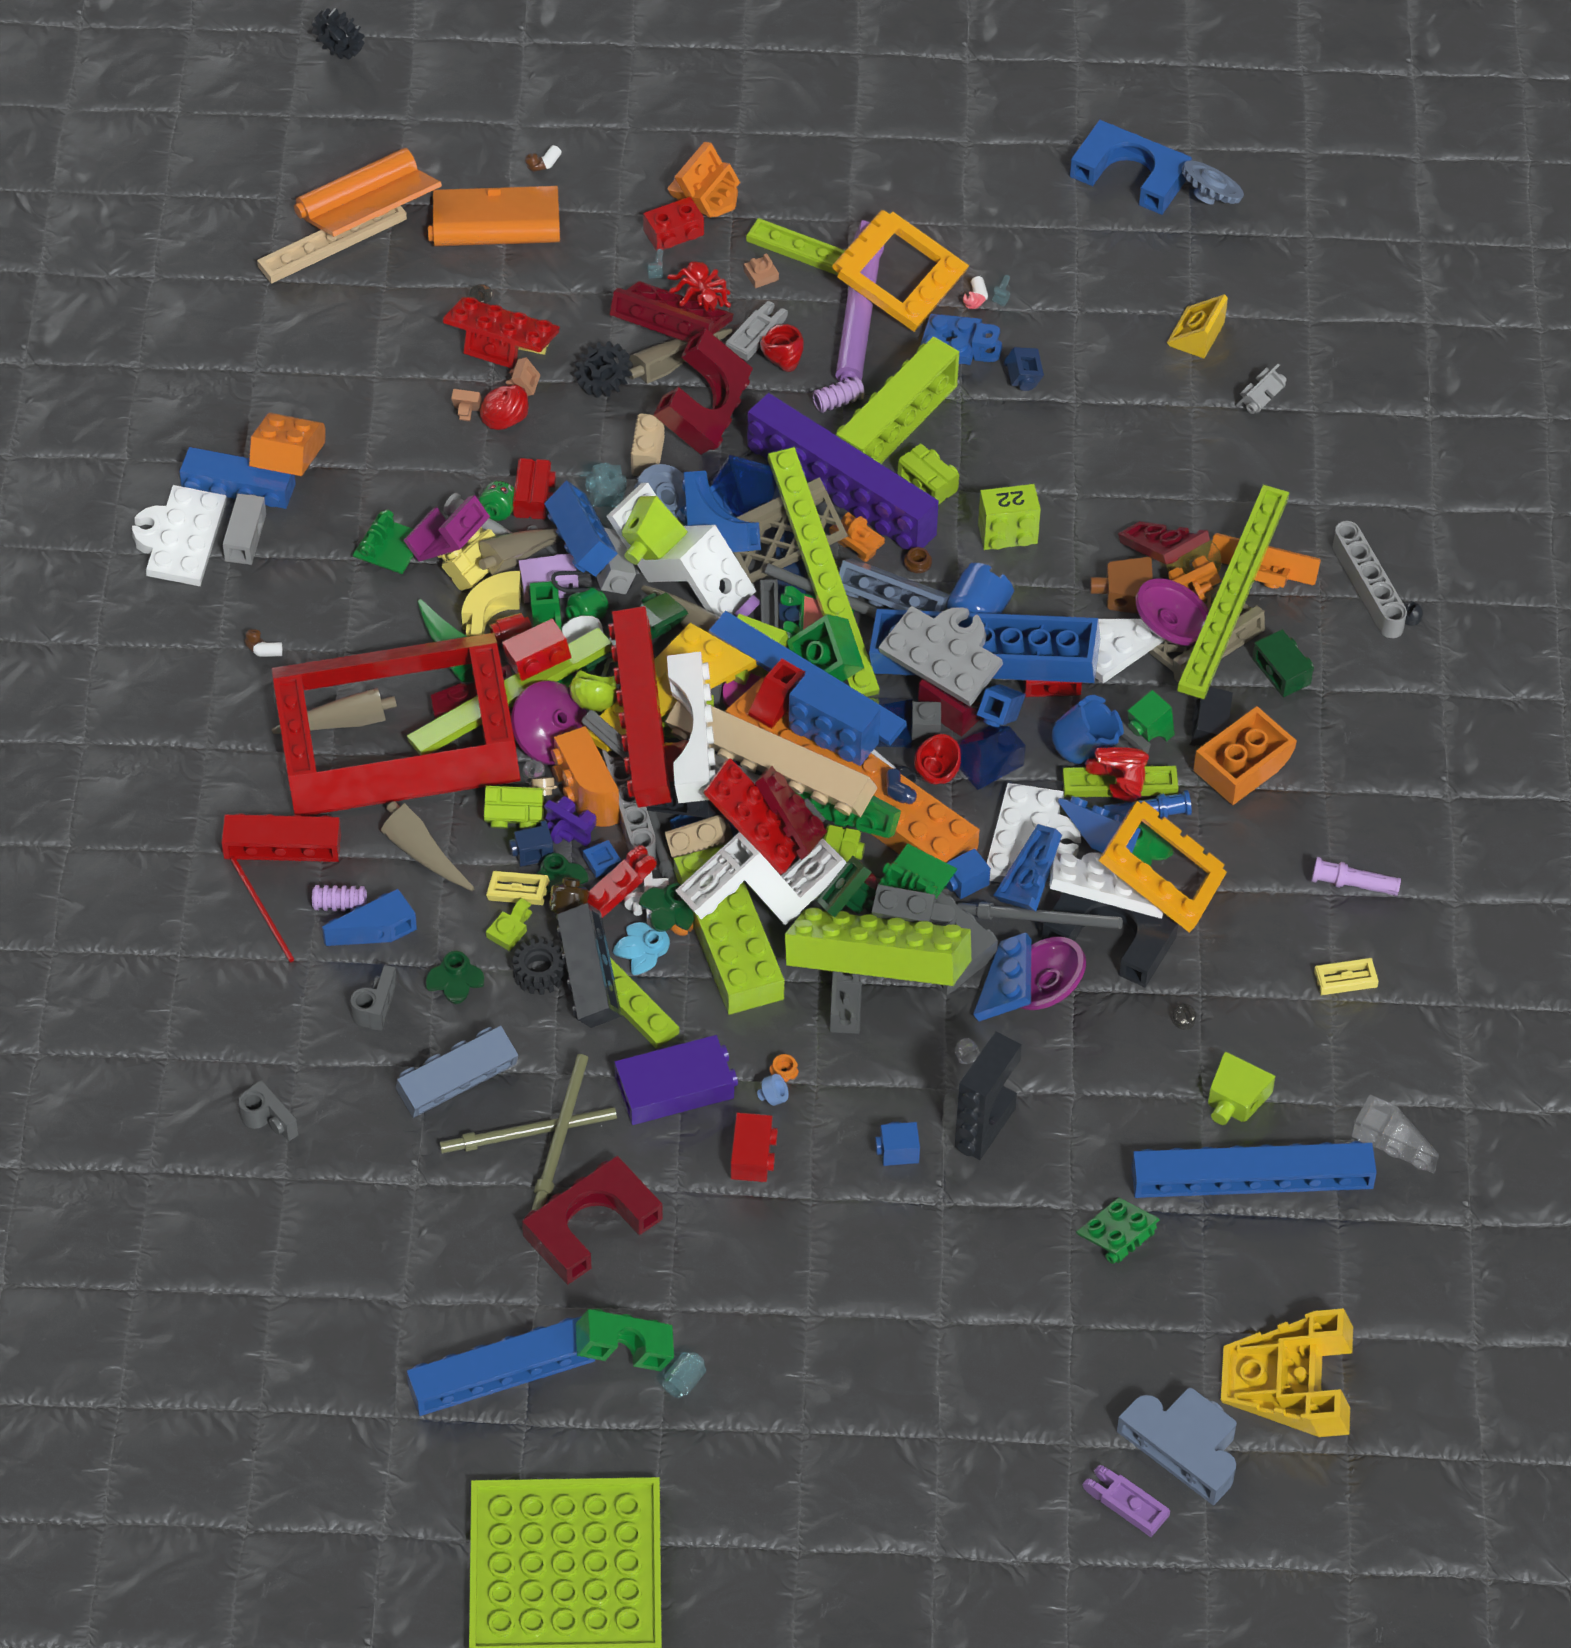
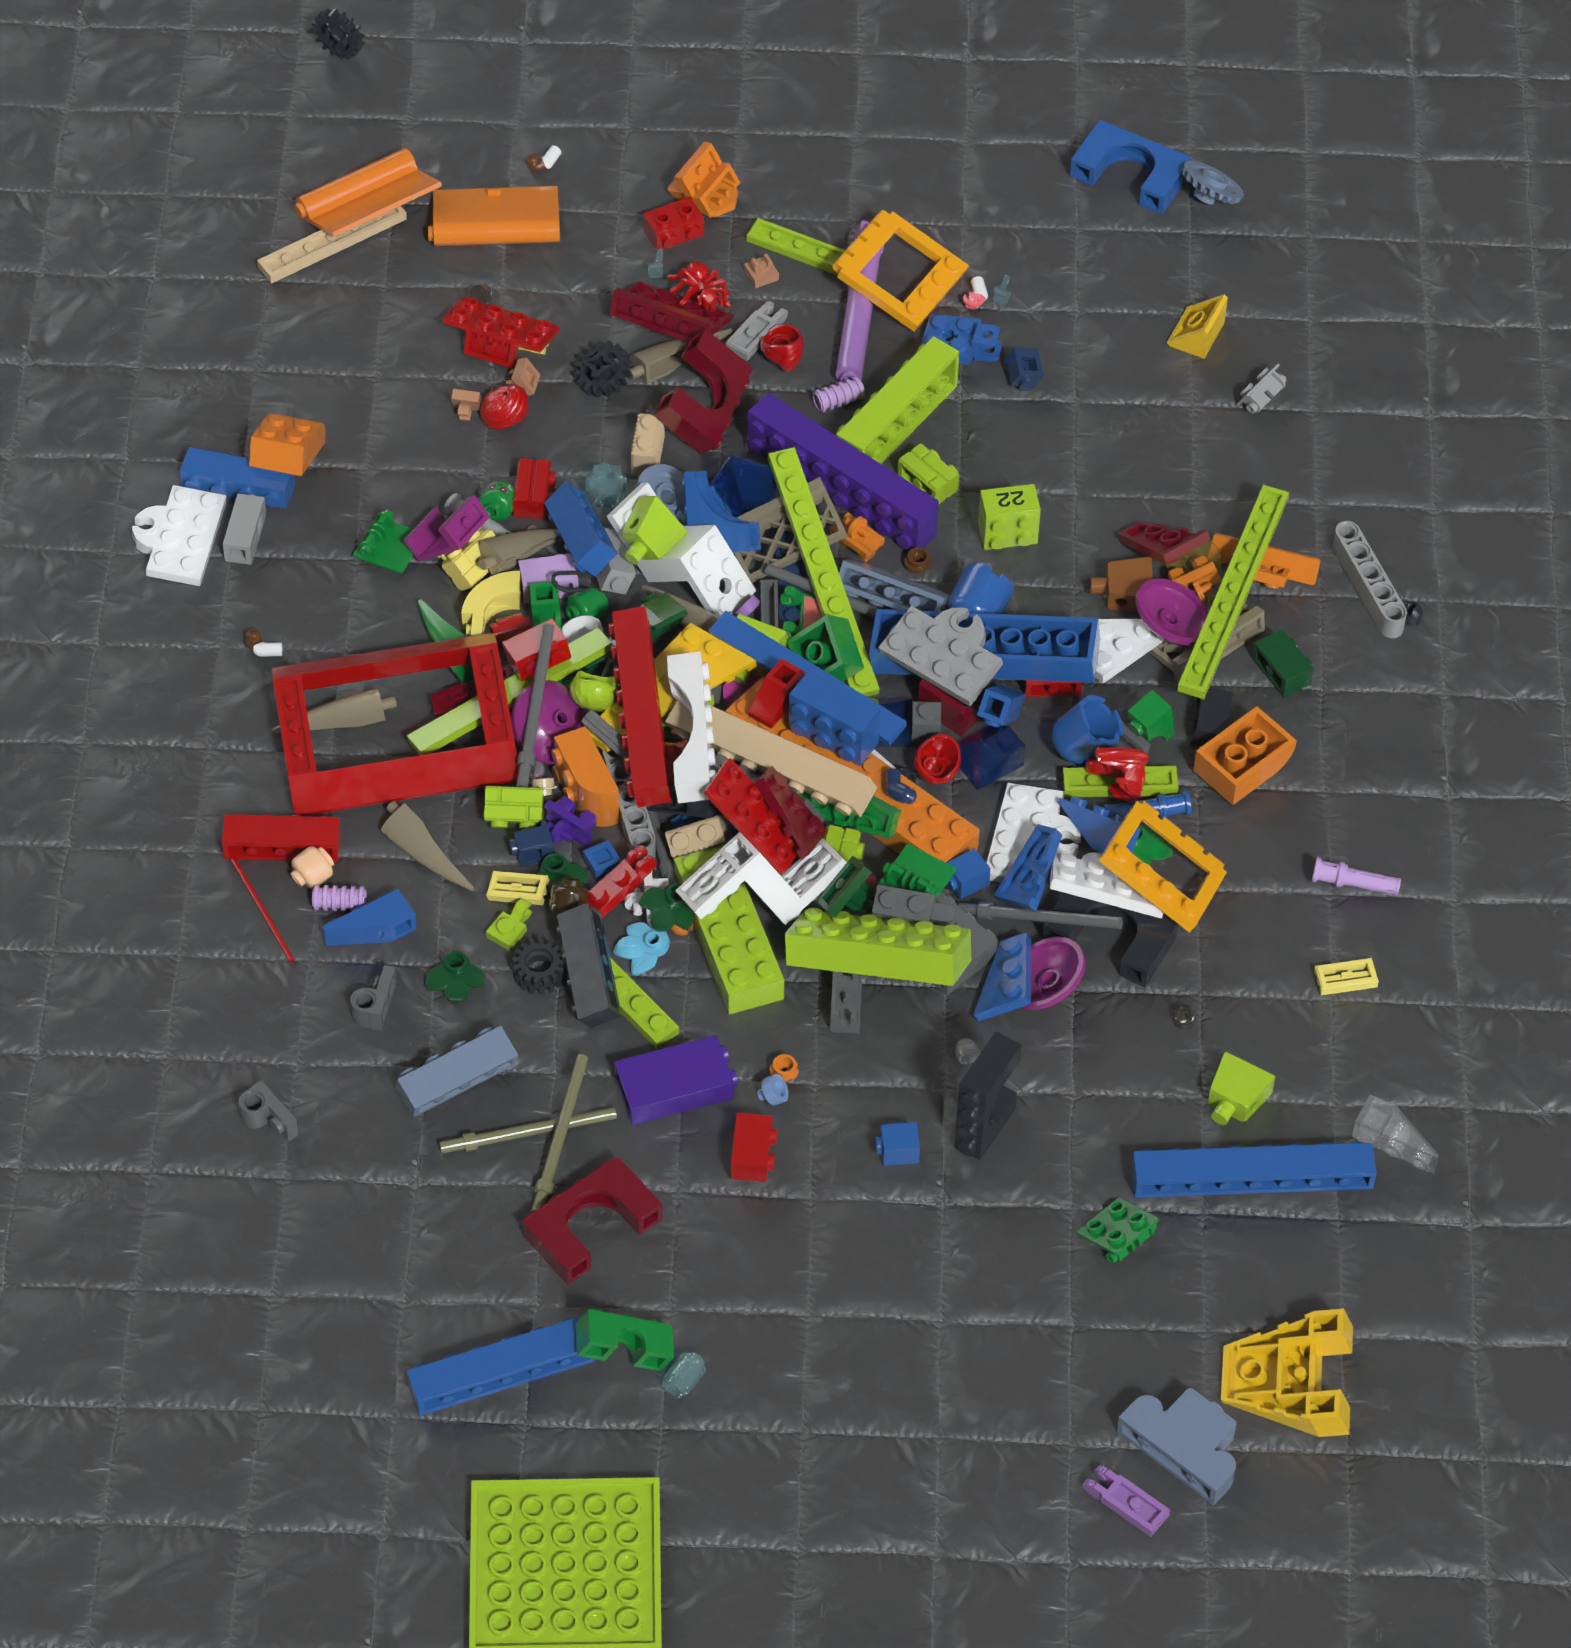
none -> light nougat head [290,846,335,889]
none -> dark grey bar [516,624,555,788]

